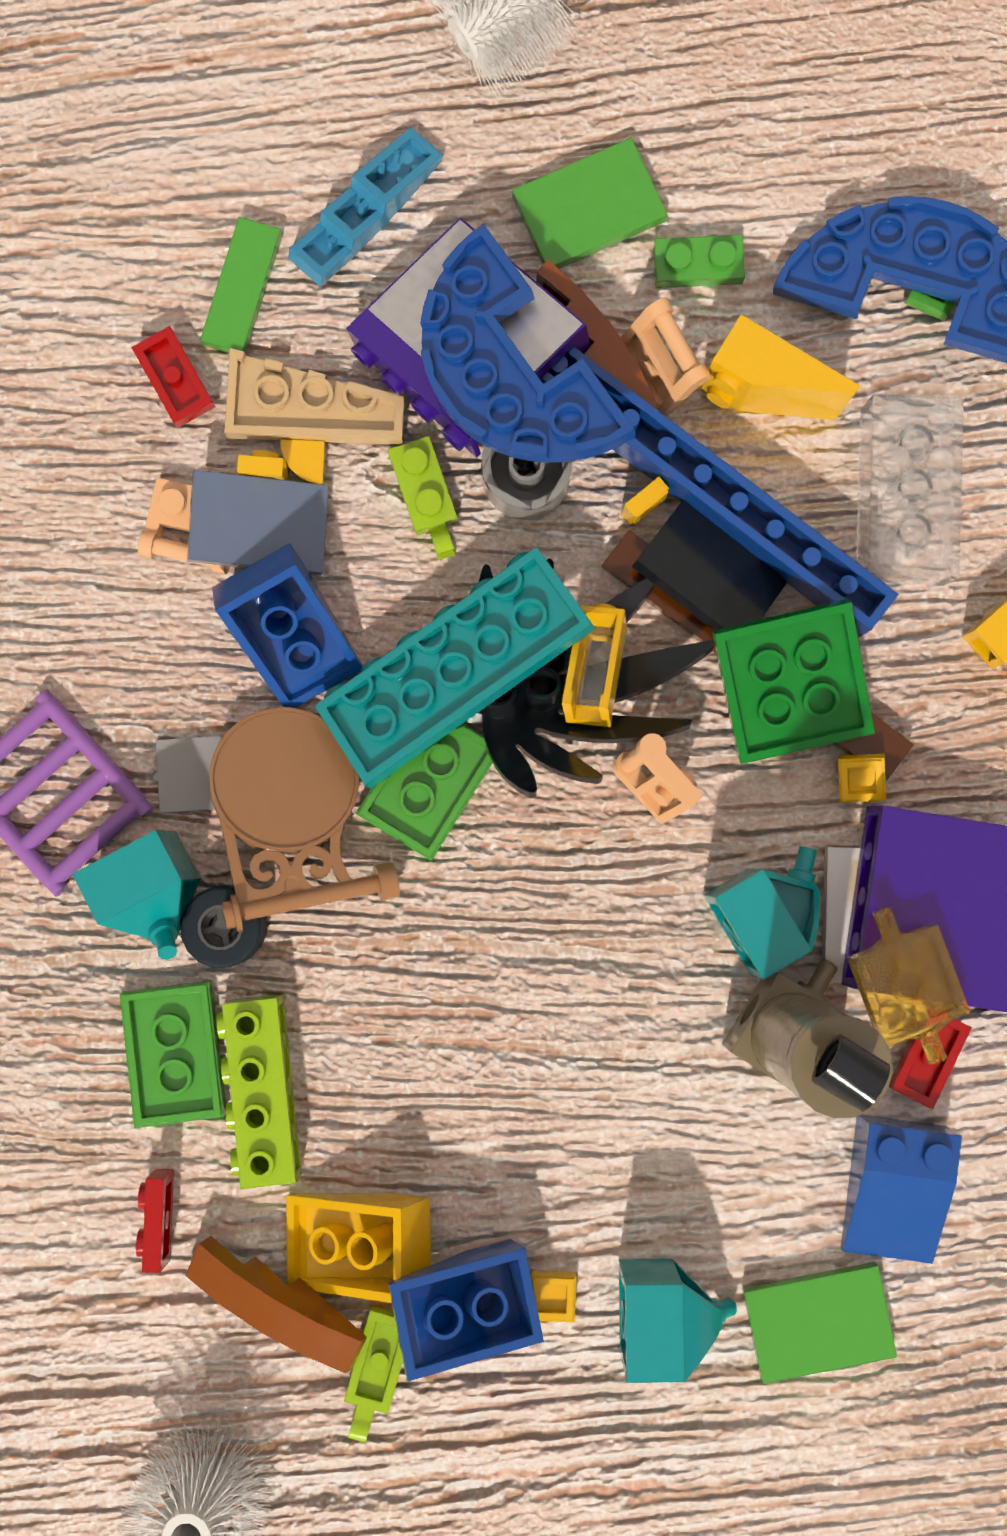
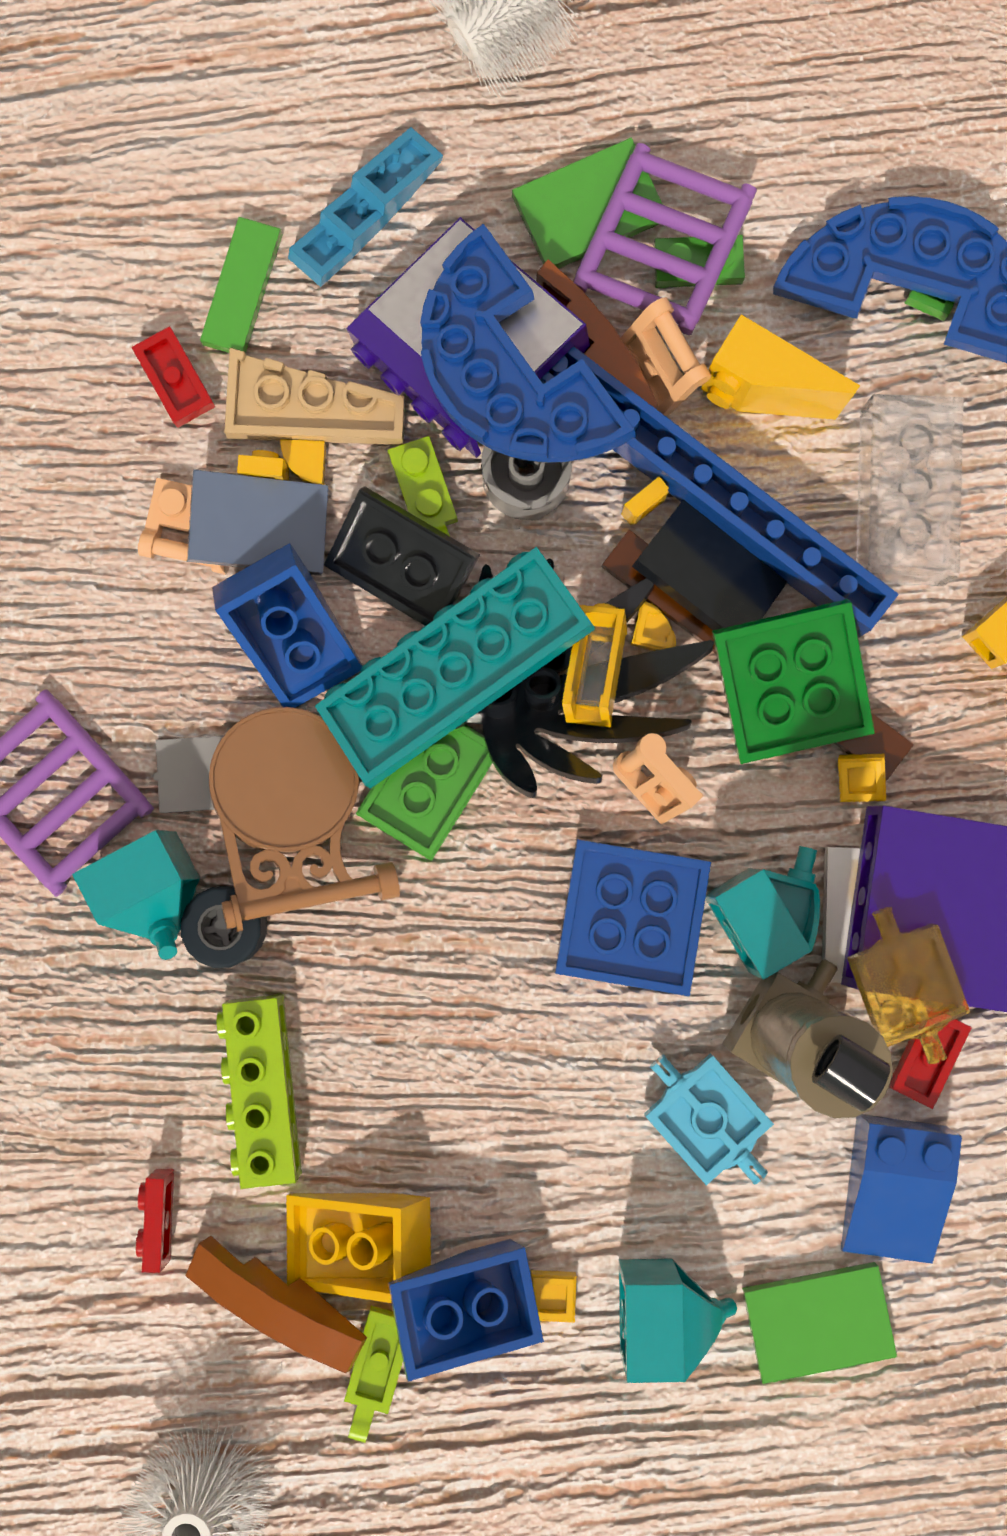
bright green tile [119,980,226,1128] -> none
none -> black tile [324,486,480,626]
none -> blue plate [555,839,711,996]
none -> medium lavender bar [573,143,757,335]
none -> yellow tile [631,601,676,651]
none -> medium azure plate [644,1053,774,1186]

